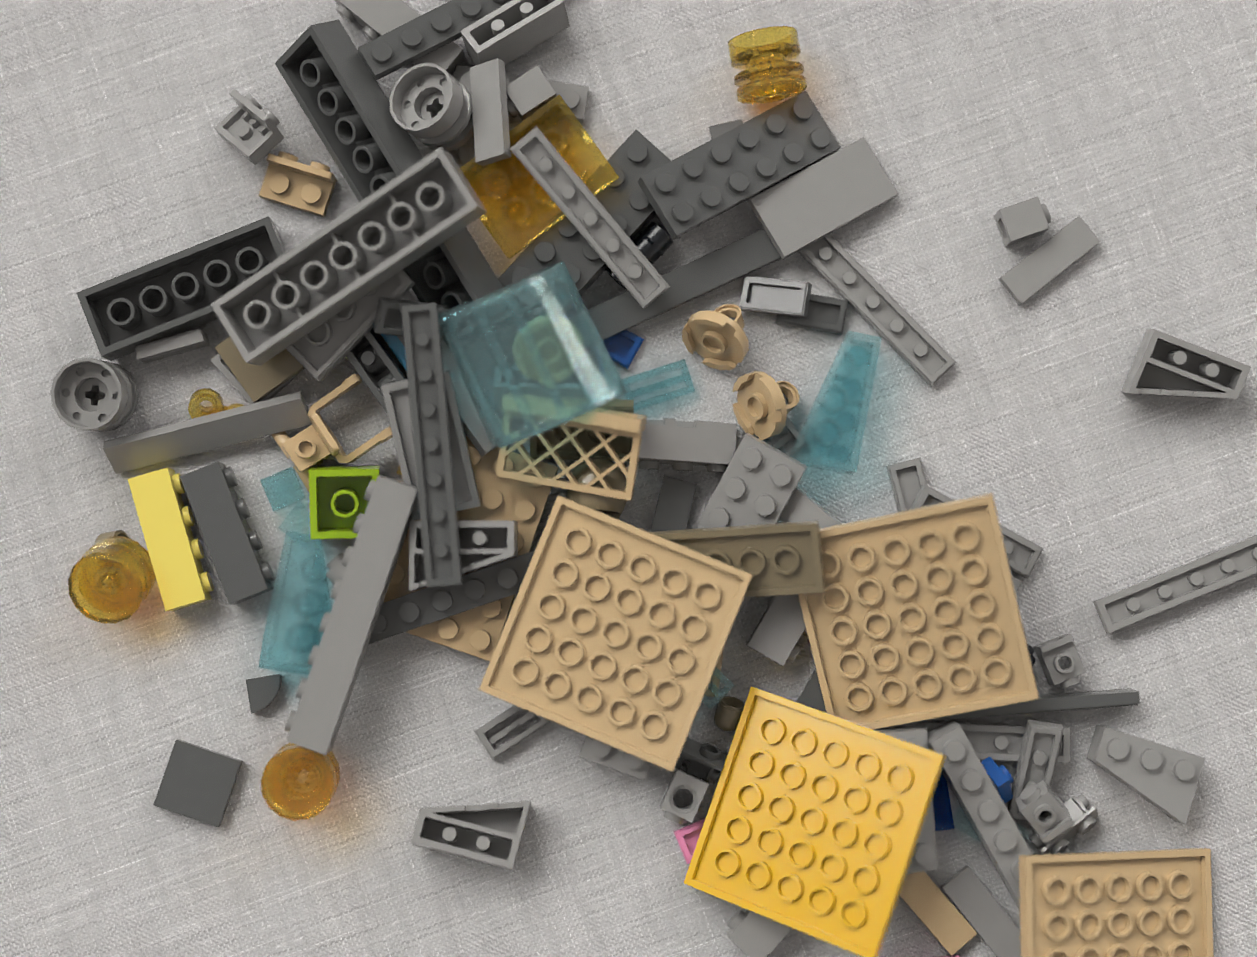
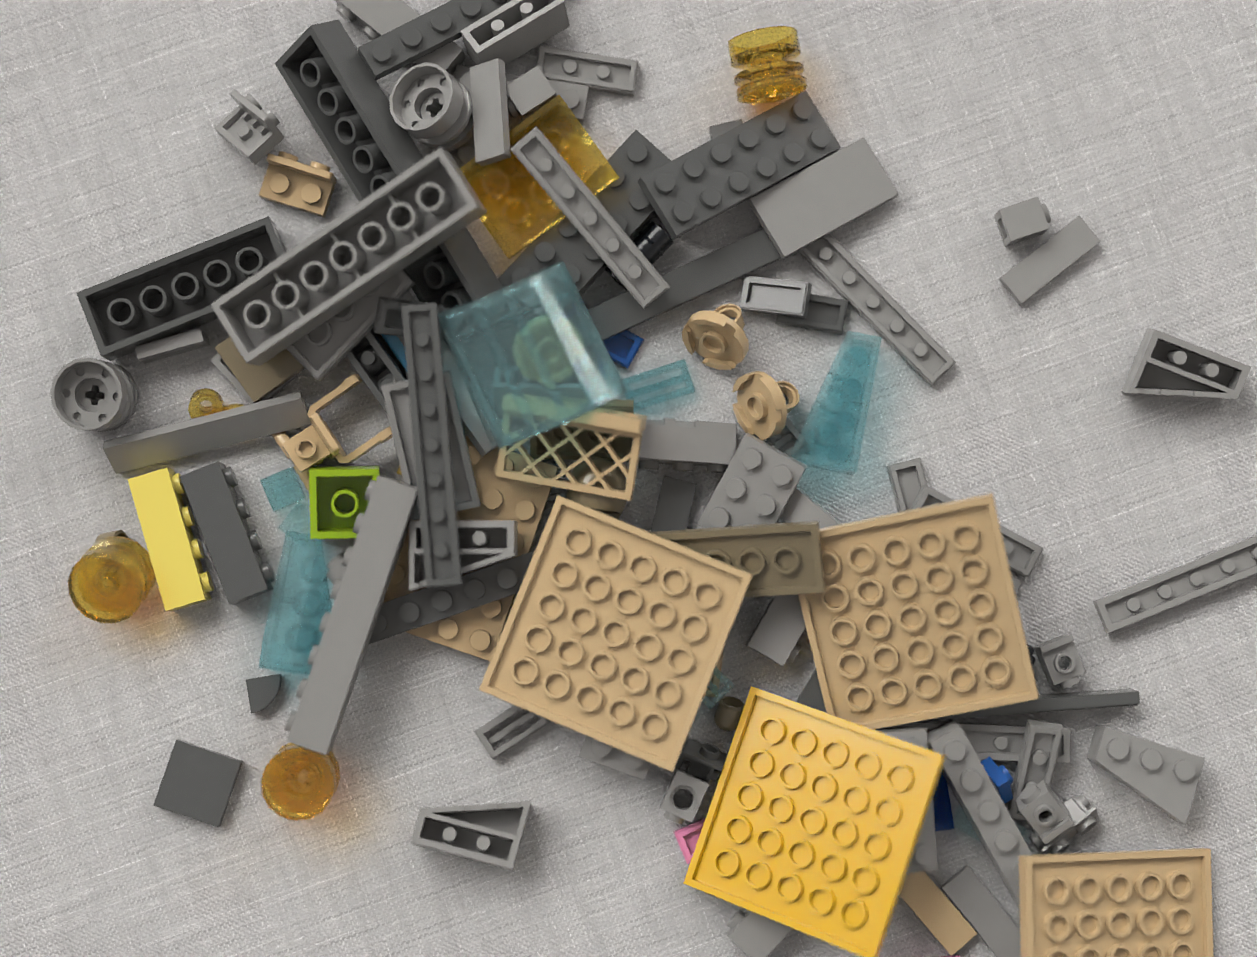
none -> light grey tile [536,45,639,96]

